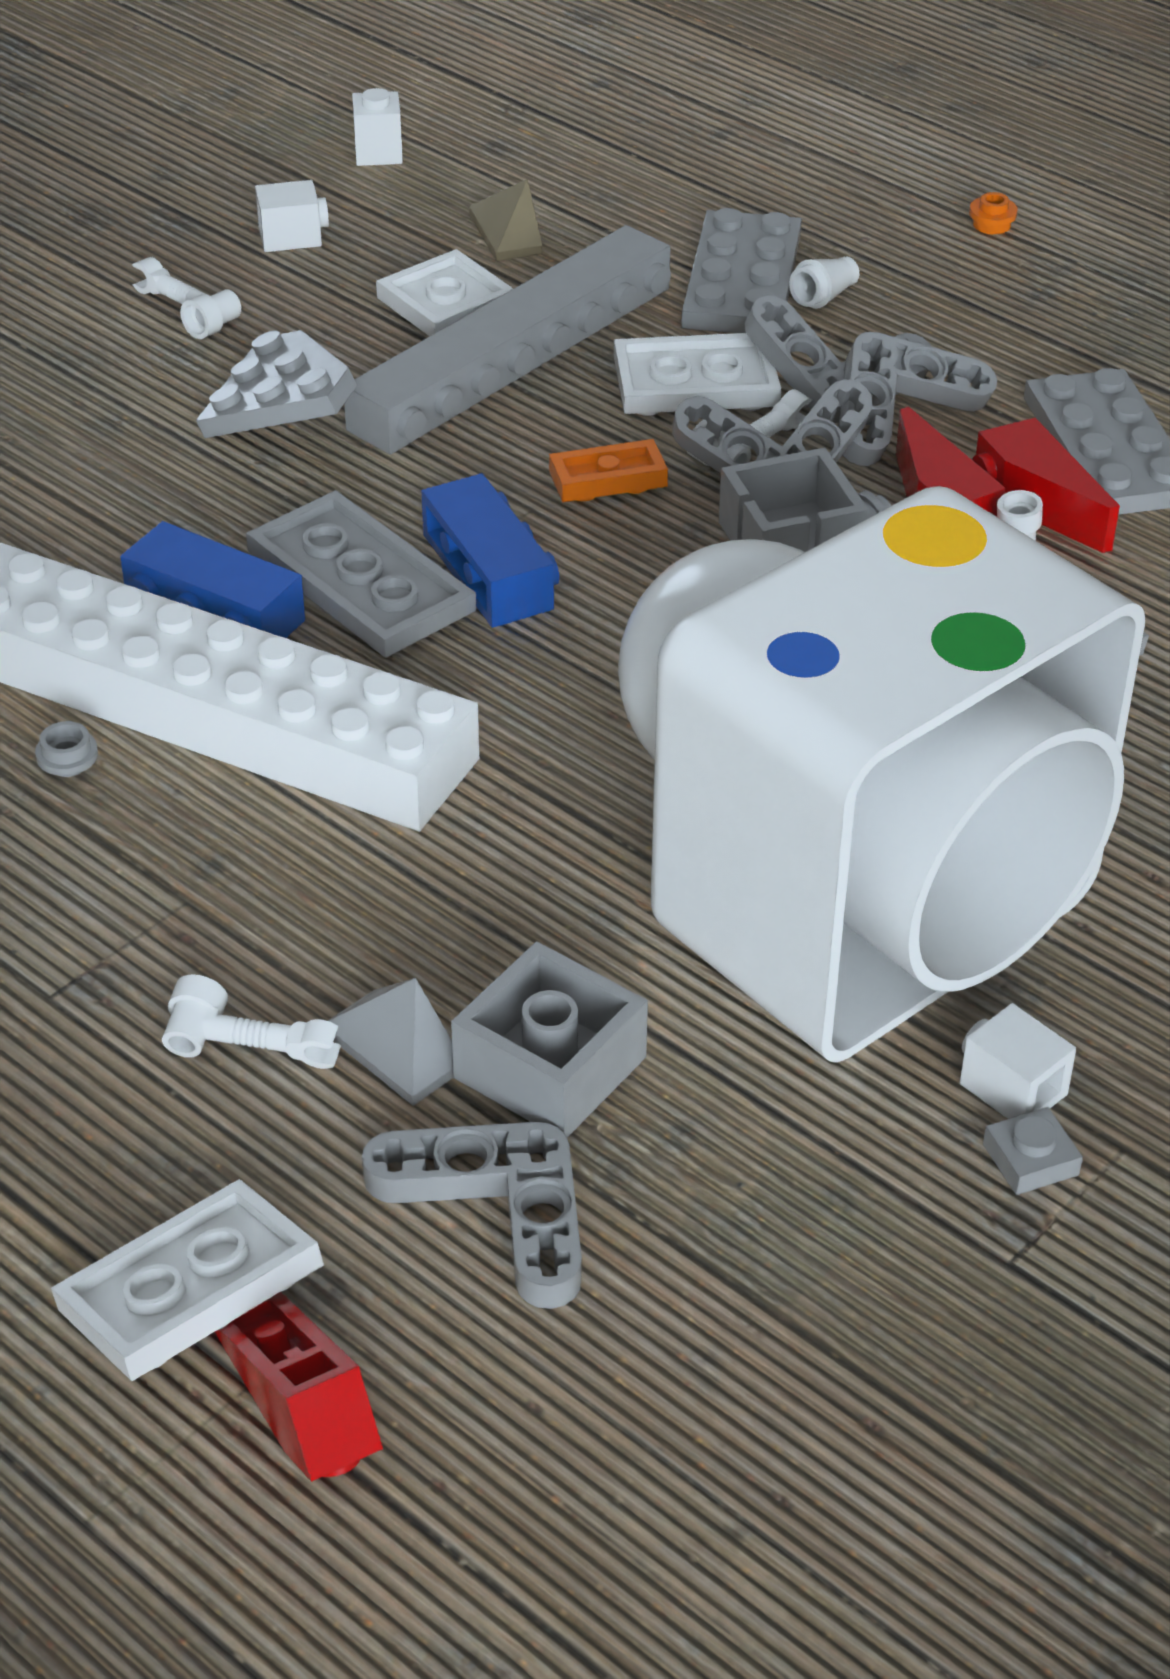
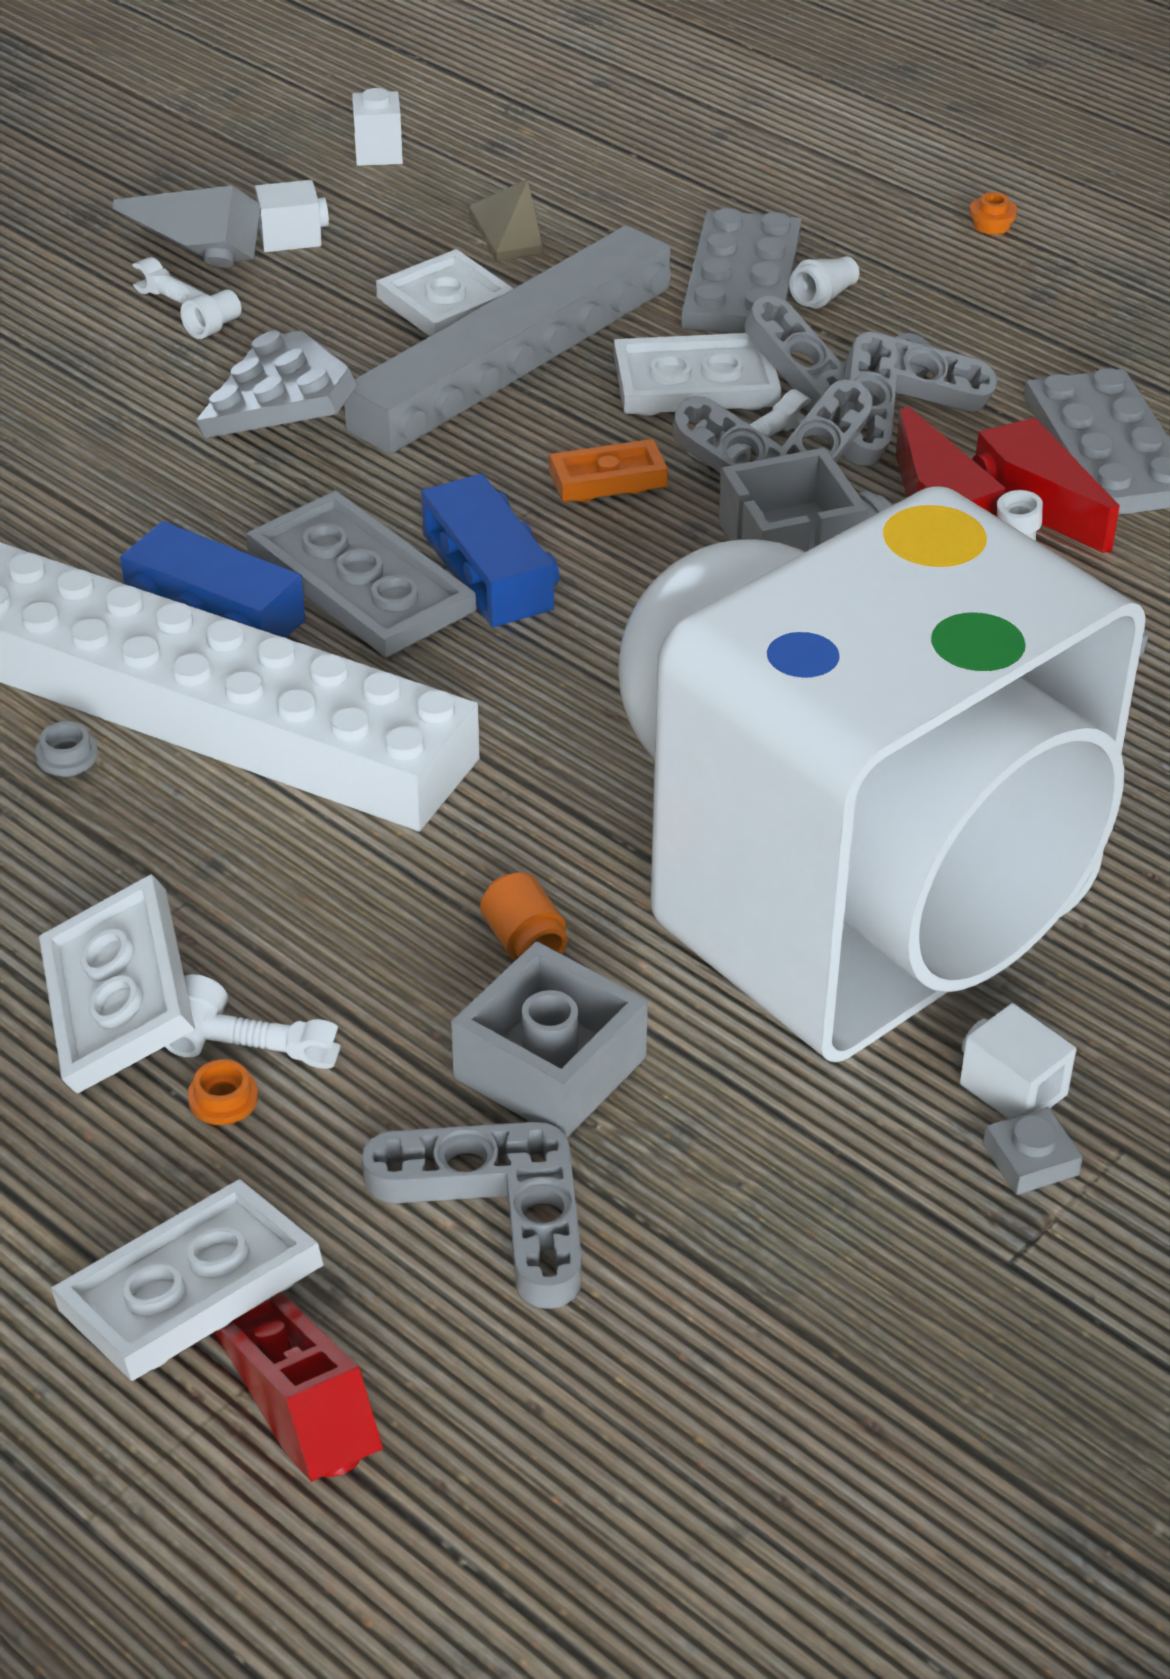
light grey slope [328,978,454,1106] -> none
none -> white plate [39,874,195,1094]
none -> light grey slope [112,185,260,268]
none -> orange plate [188,1059,258,1125]
none -> orange brick [480,872,568,961]

